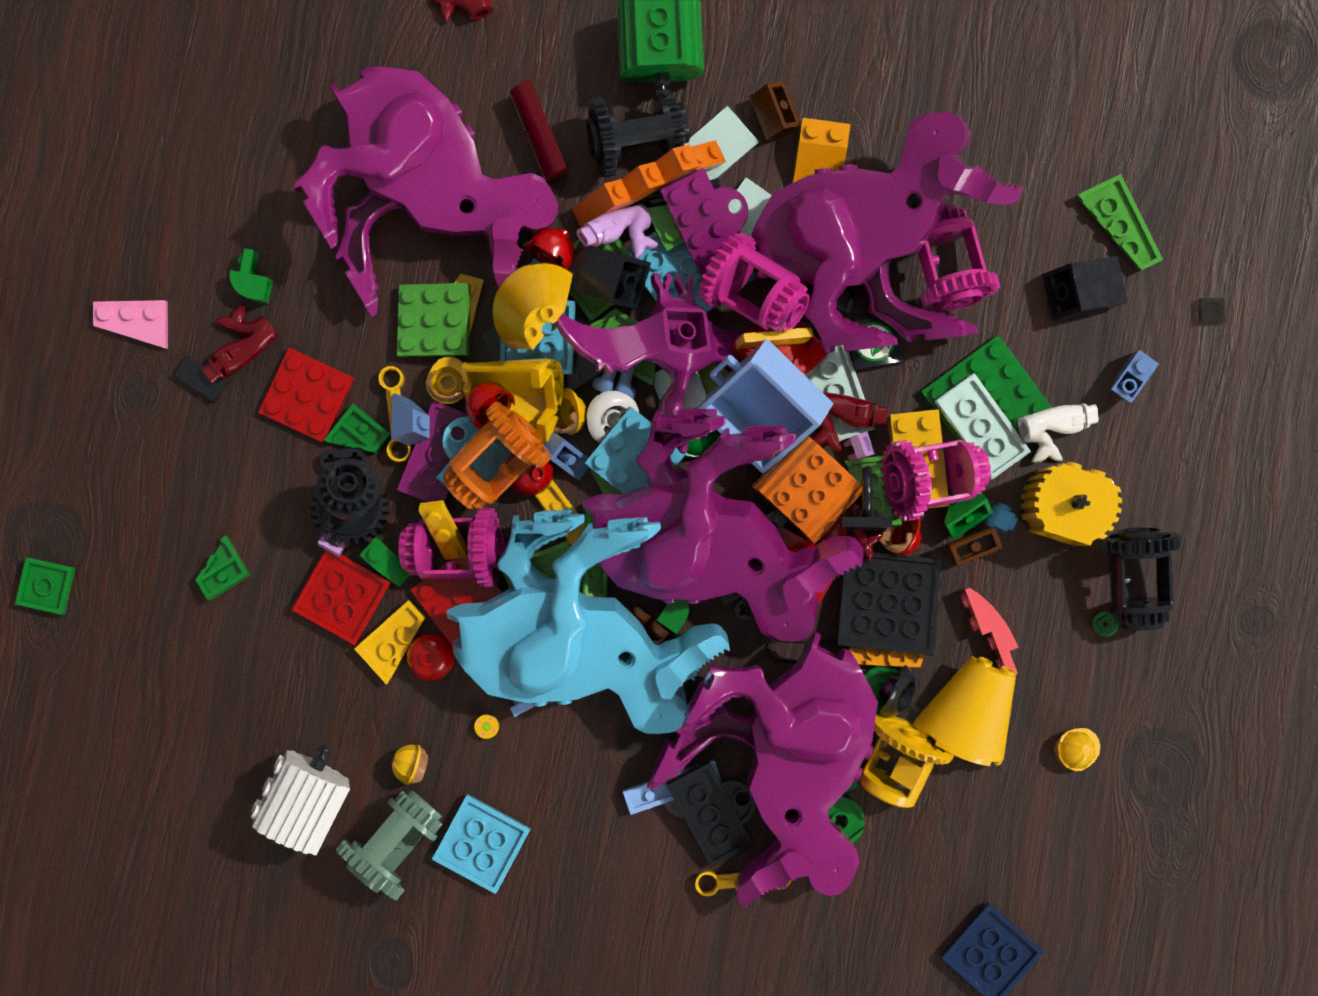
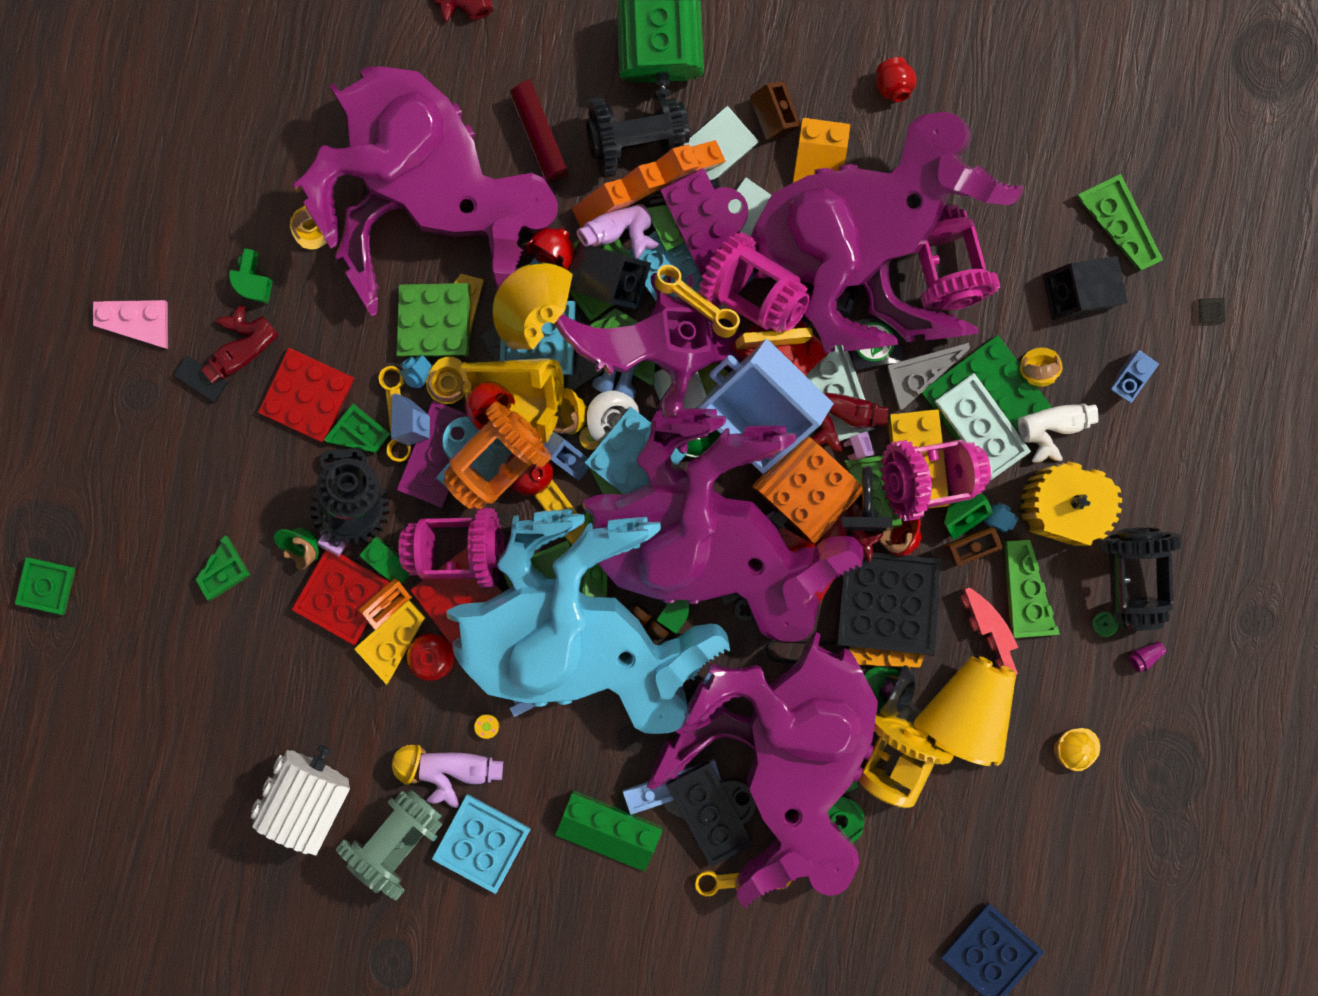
yellow plate [418,500,468,560] -> none
none -> green piece [274,528,319,570]
none -> yellow piece [290,205,327,250]
none -> orange tile [358,578,411,629]
none -> dark azure plate [399,355,432,388]
none -> lavender piece [419,753,503,808]
none -> green slope [555,790,663,872]
none -> yellow tile [579,426,600,450]
none -> yellow piece [654,265,740,338]
none -> red piece [876,57,917,102]
none -> light grey wing [887,343,970,410]
none -> bright green wing [1004,540,1060,638]
none -> piece [1020,347,1062,388]
none -> magenta cone [1128,641,1166,673]

